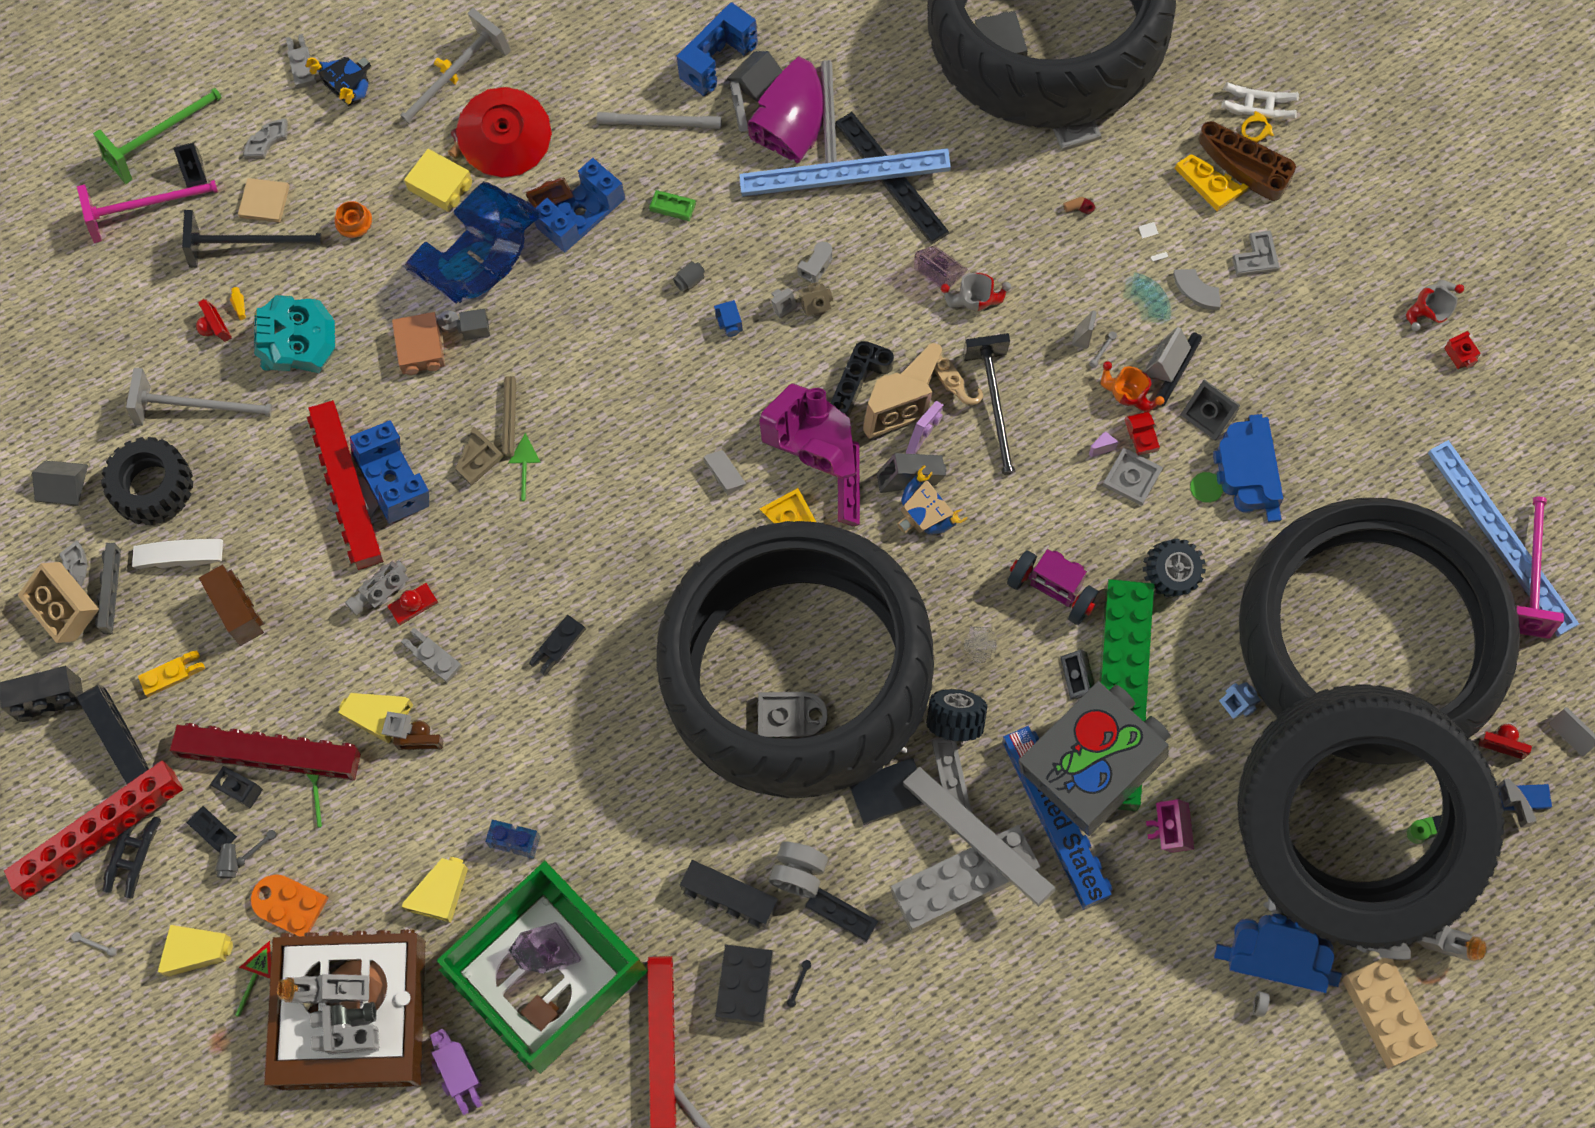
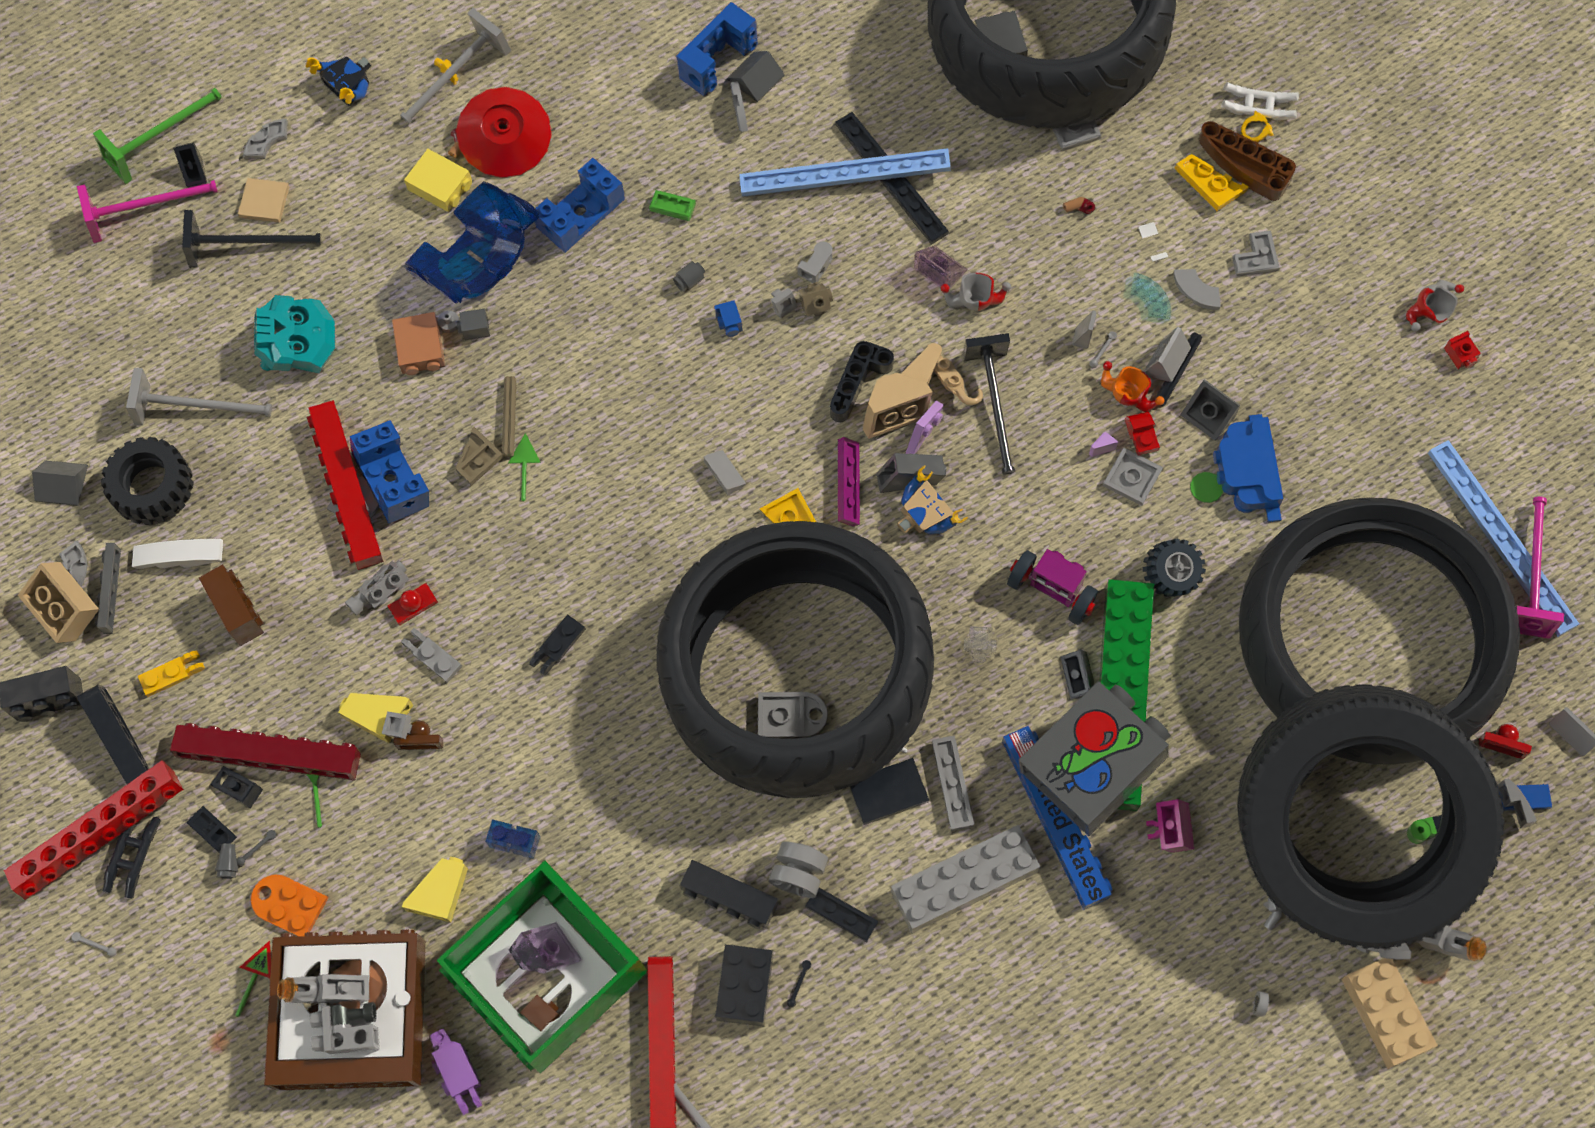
light yellow slope [158,925,233,976] -> none
red tile [196,299,232,342] -> none
yellow bar [230,287,246,320] -> none
light grey hinge [286,34,317,89] -> none
orange piece [334,201,372,238] -> none
reddish brown tile [526,176,573,210] -> none
light grey piece [597,112,722,129] -> none
magenta panel [748,56,823,163] -> none
magenta panel [759,383,856,479] -> none
light grey axle [821,60,837,163] -> none
light grey tile [903,767,1055,907] -> none
black wheel [926,689,987,741] -> none
blue brick [1214,914,1342,993] -> none
light blue brick [1219,682,1261,719] -> none

